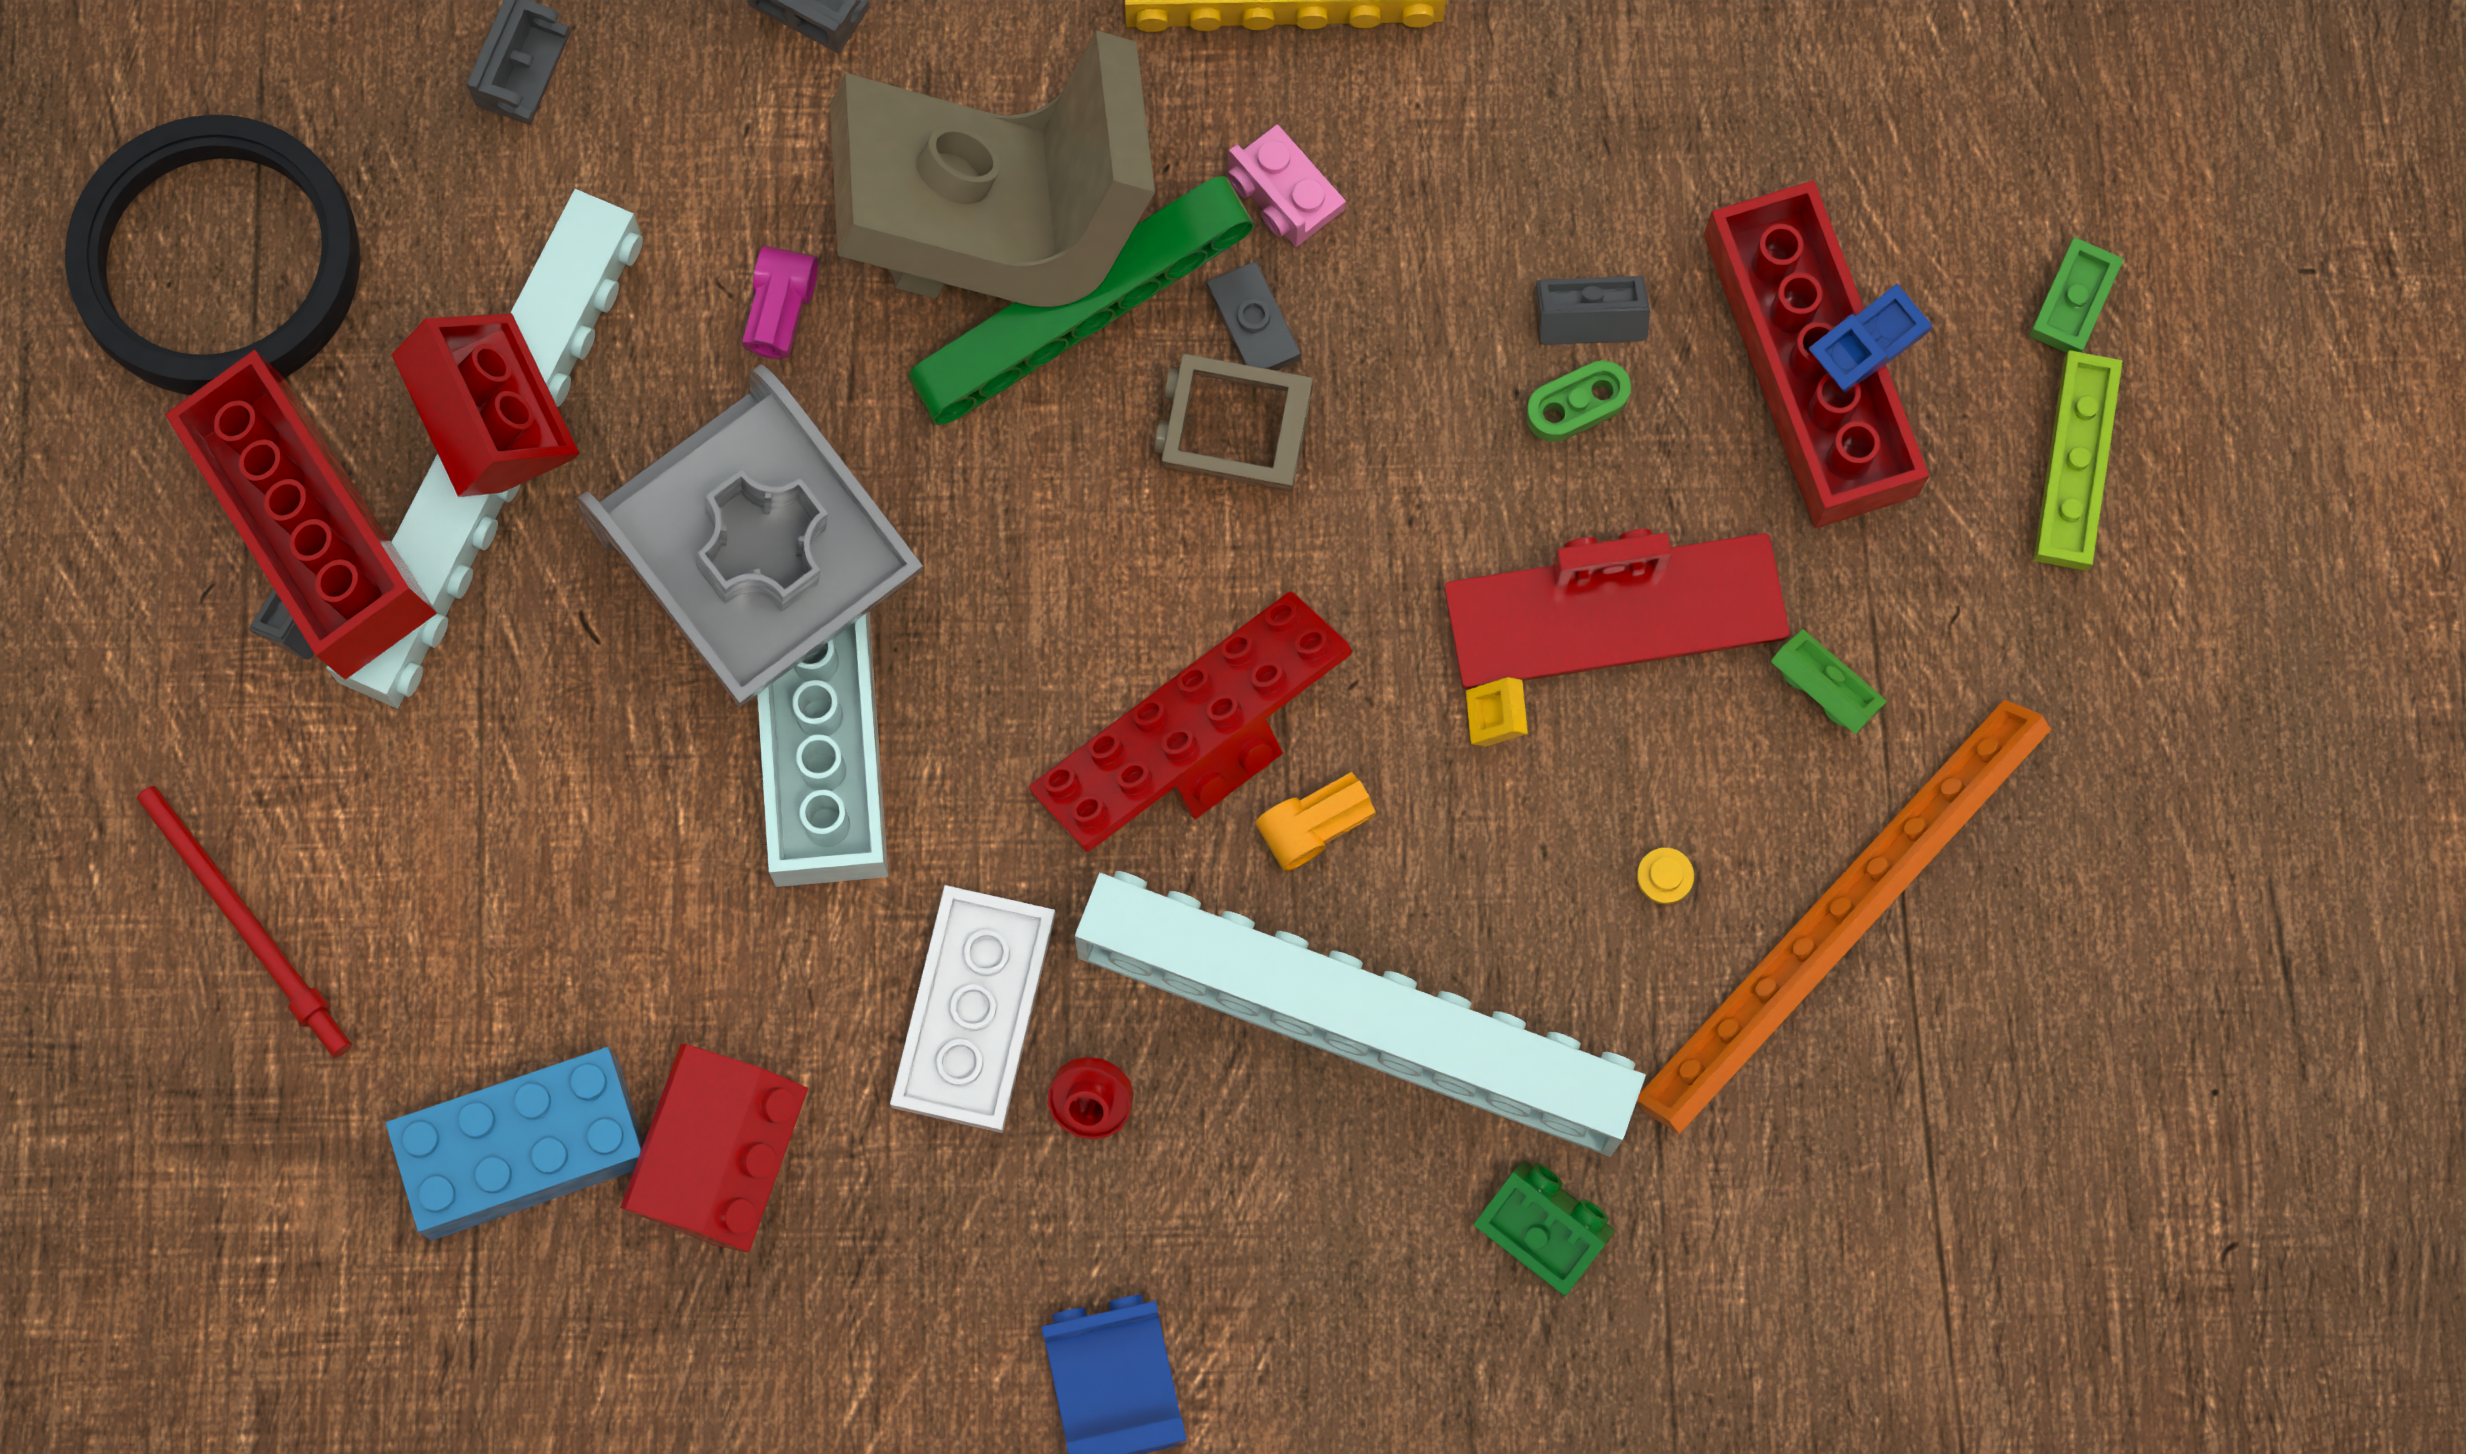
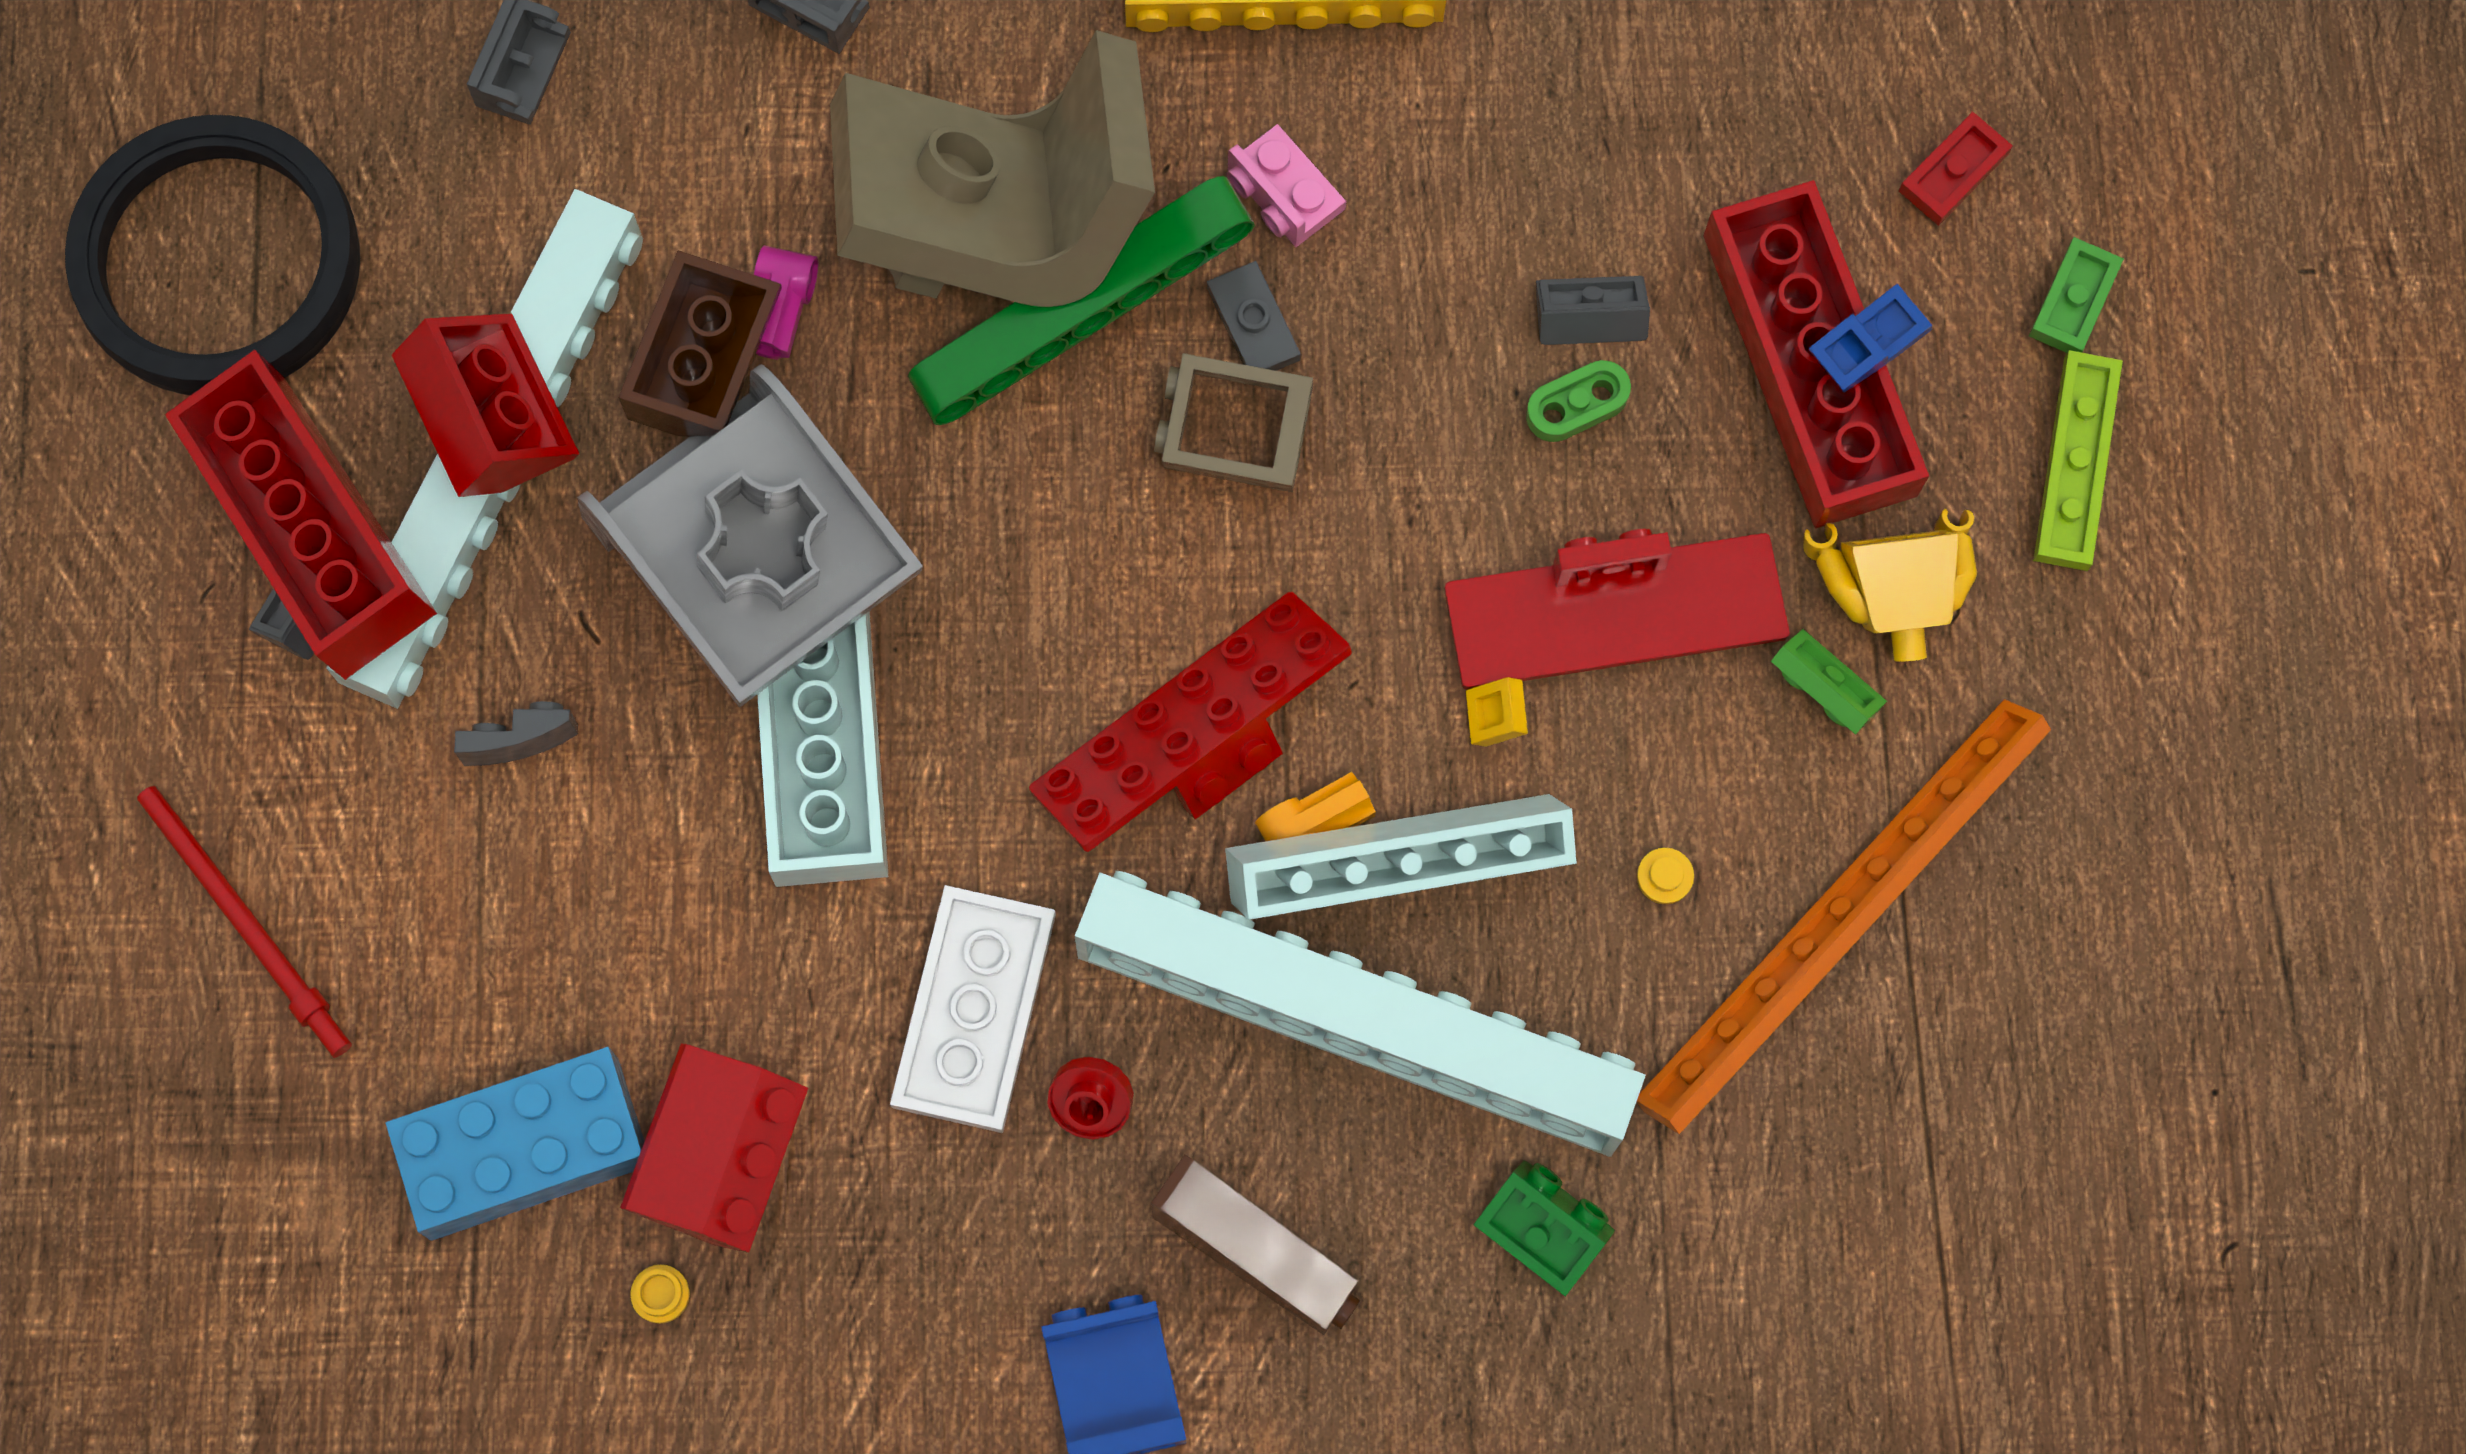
none -> dark grey slope [454,701,578,766]
none -> reddish brown slope [618,250,782,436]
none -> yellow plate [631,1264,690,1324]
none -> slope [1151,1154,1360,1335]
none -> light aqua brick [1225,794,1577,920]
none -> yellow torso [1803,508,1977,662]
none -> red plate [1898,111,2013,226]

